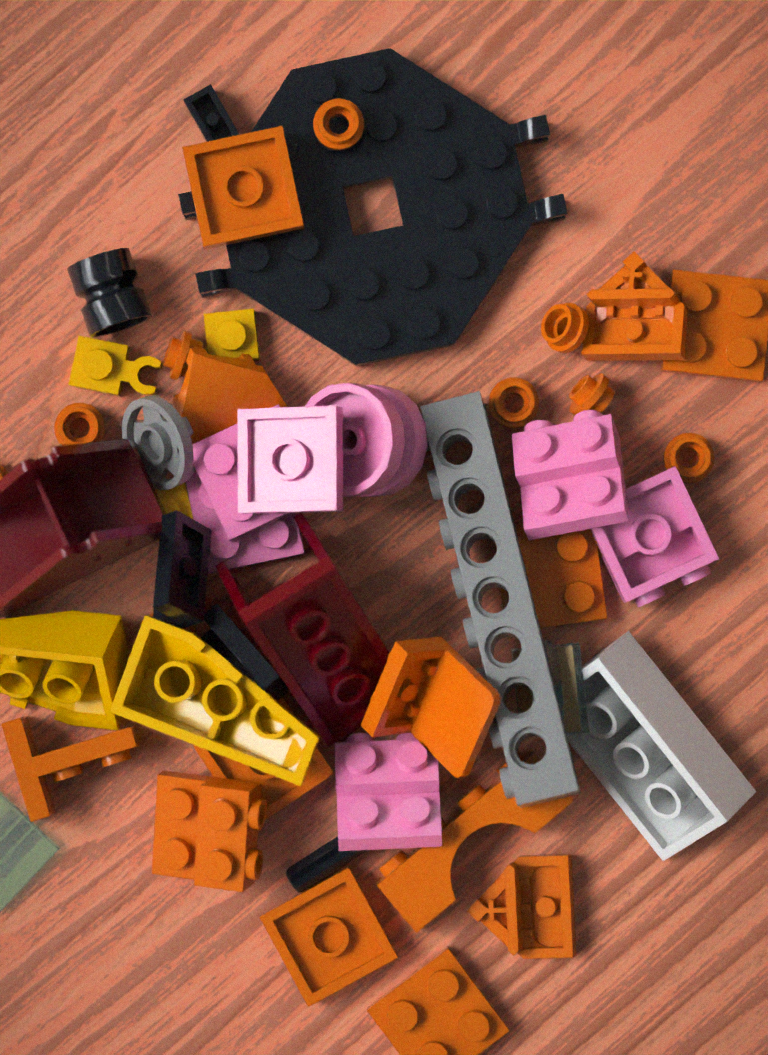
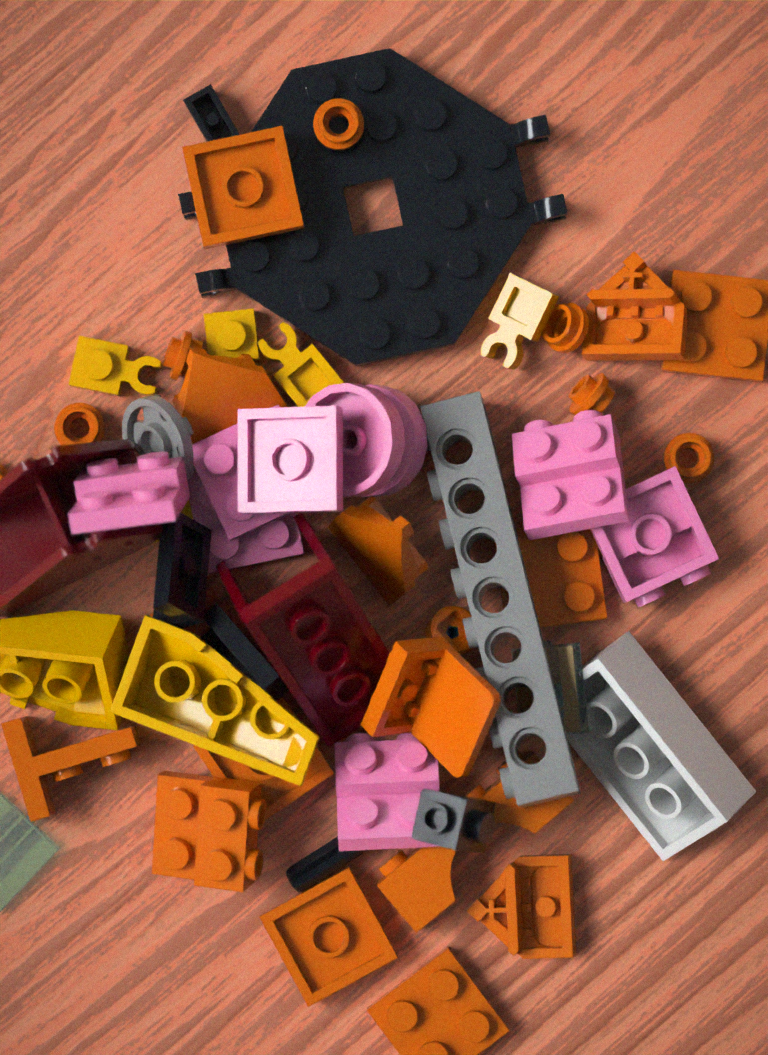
black wheel [67,248,152,337] -> none
orange plate [488,377,539,428] -> none
none -> bright pink plate [68,452,190,534]
none -> yellow plate [258,322,344,407]
none -> orange slope [327,496,429,606]
none -> black bracket [412,789,496,853]
none -> orange tile [425,606,473,656]
none -> plate [481,273,559,370]

